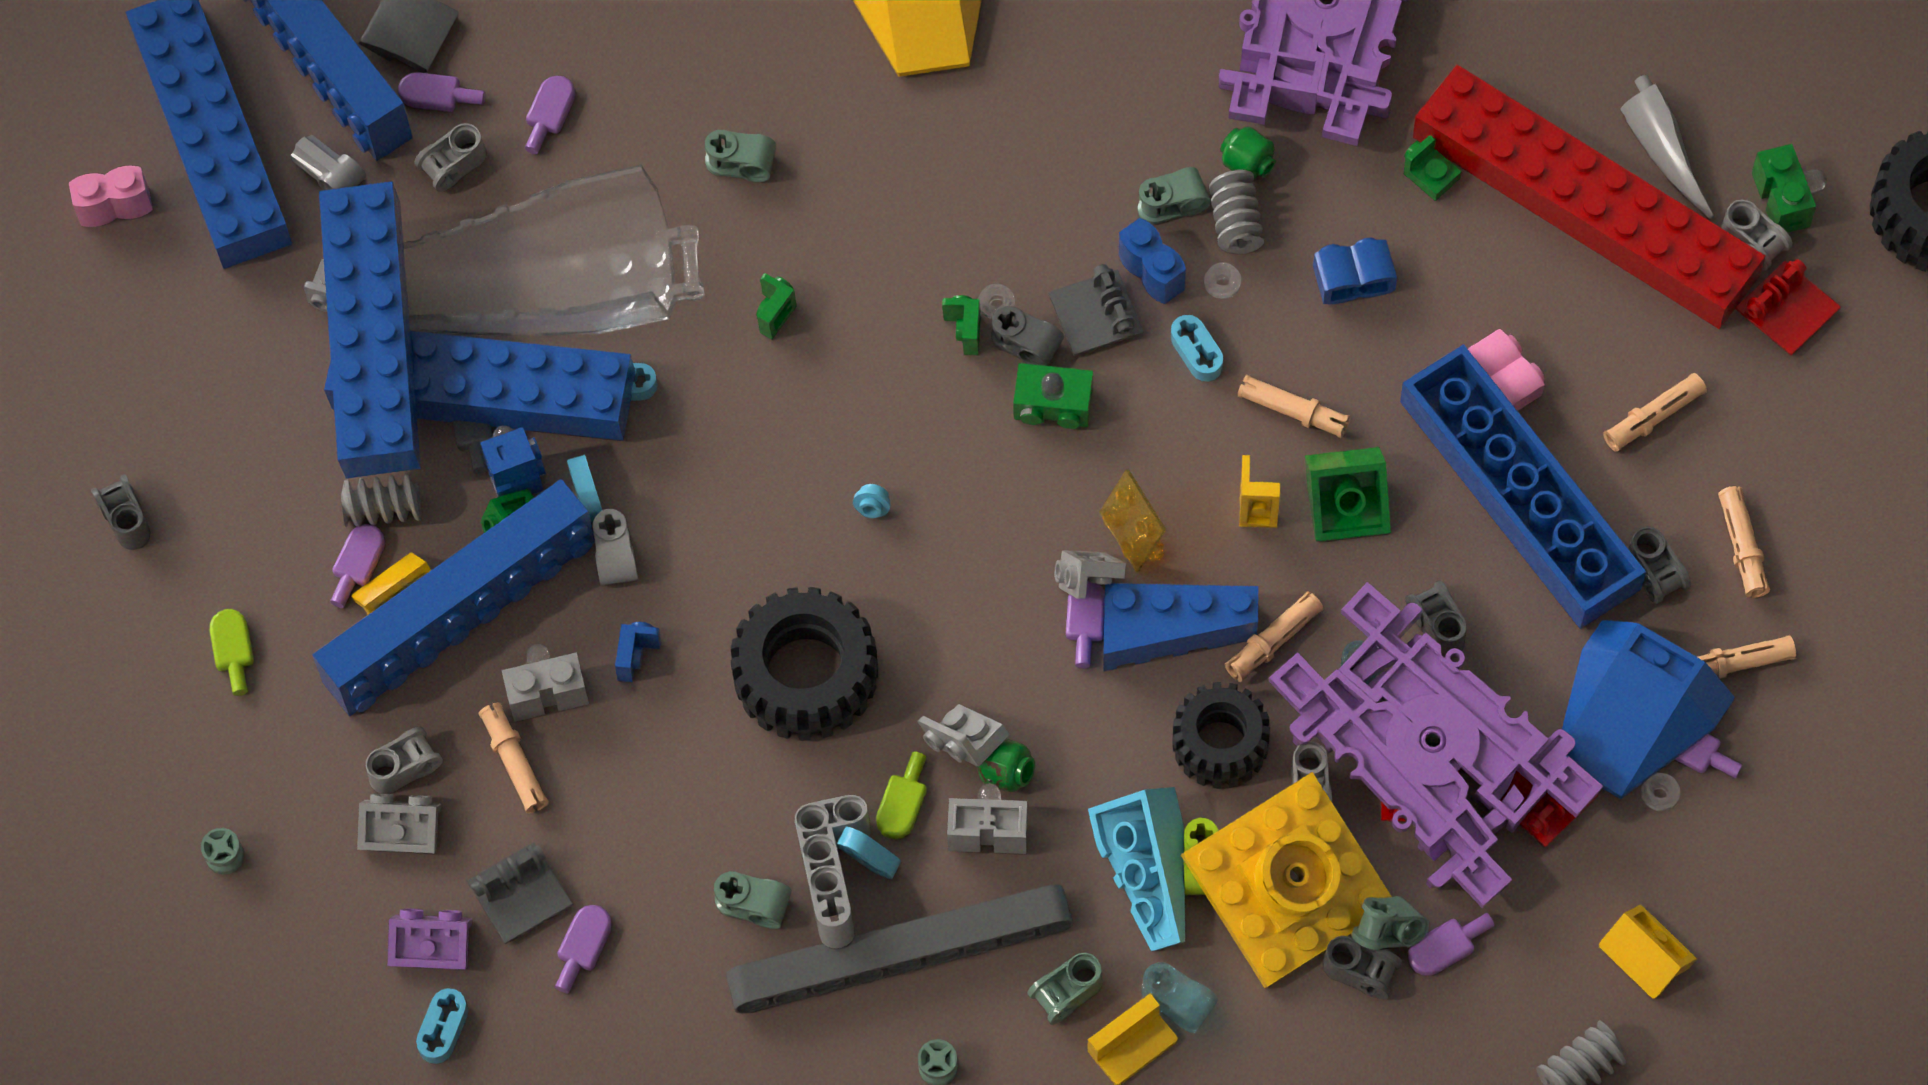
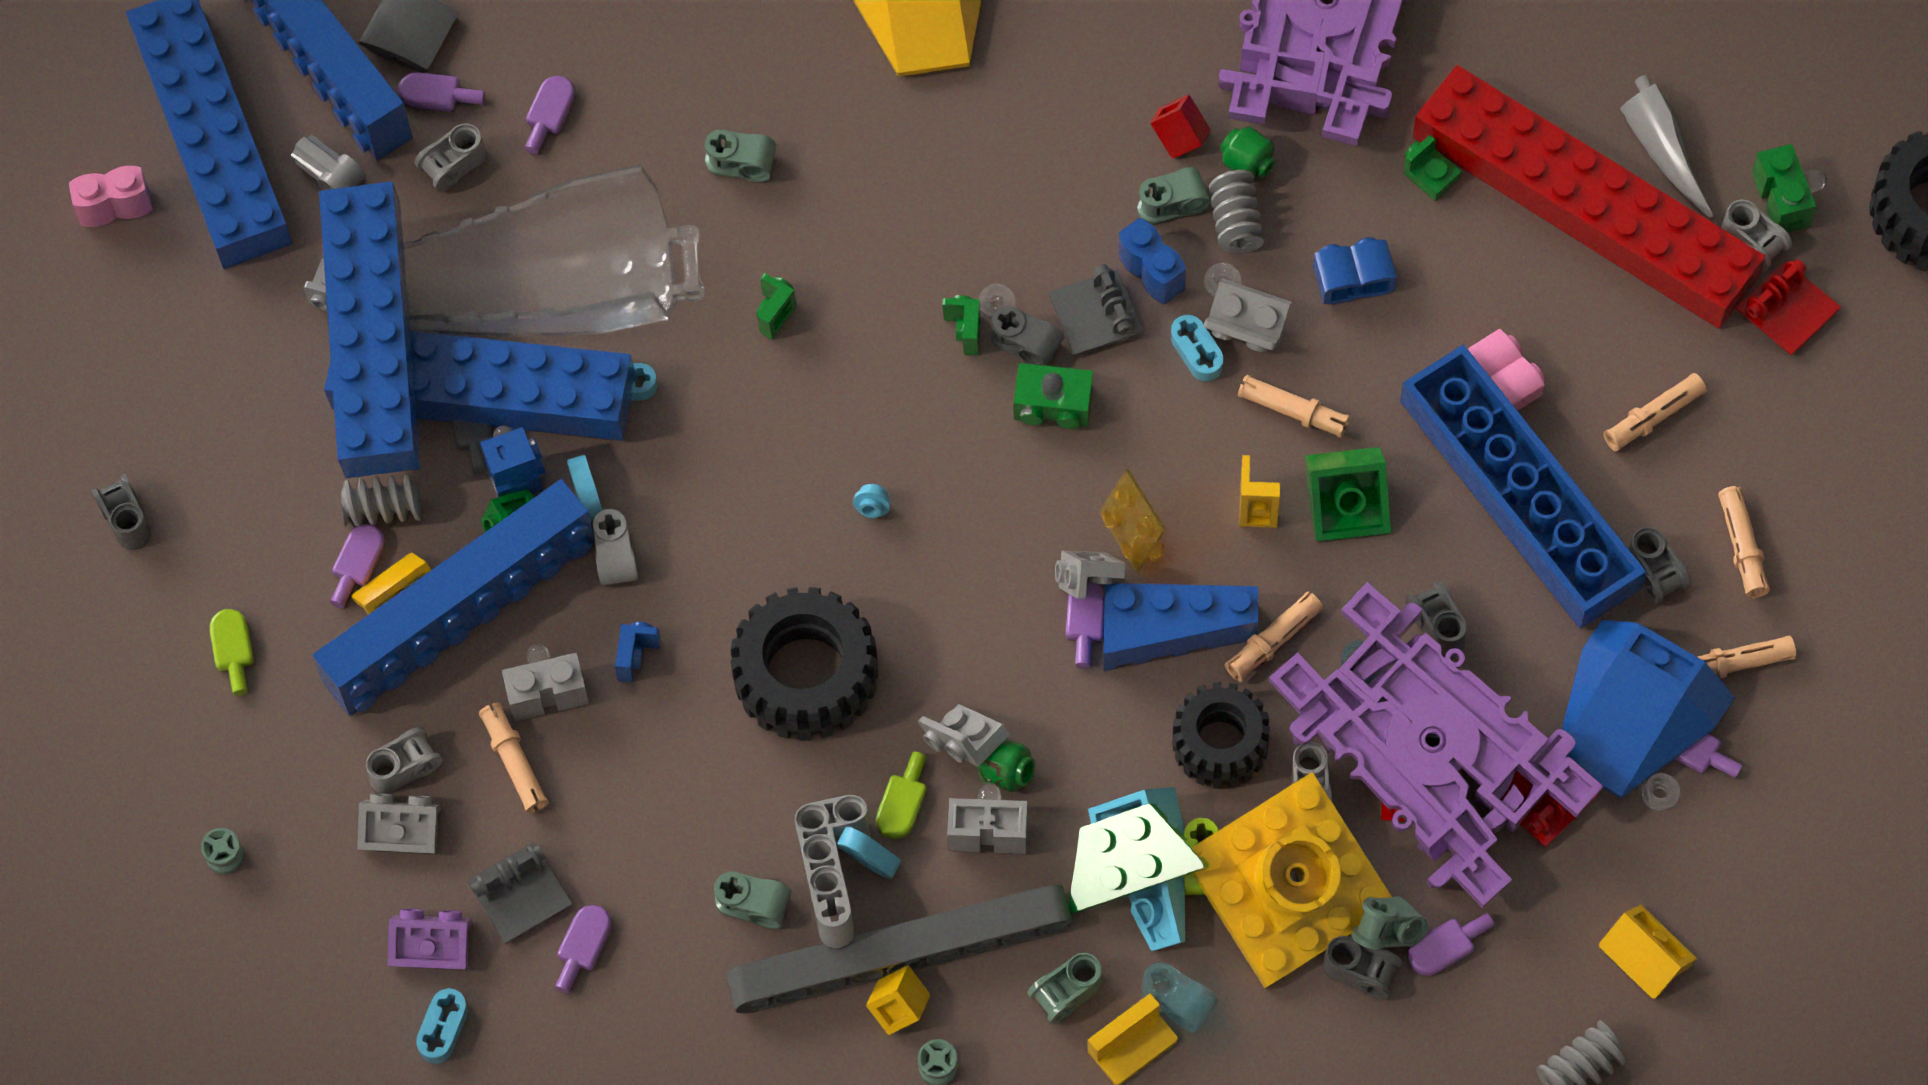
none -> yellow panel [866,965,930,1035]
none -> wing [1069,803,1209,914]
none -> red panel [1150,94,1211,158]
none -> light grey bracket [1203,279,1292,352]

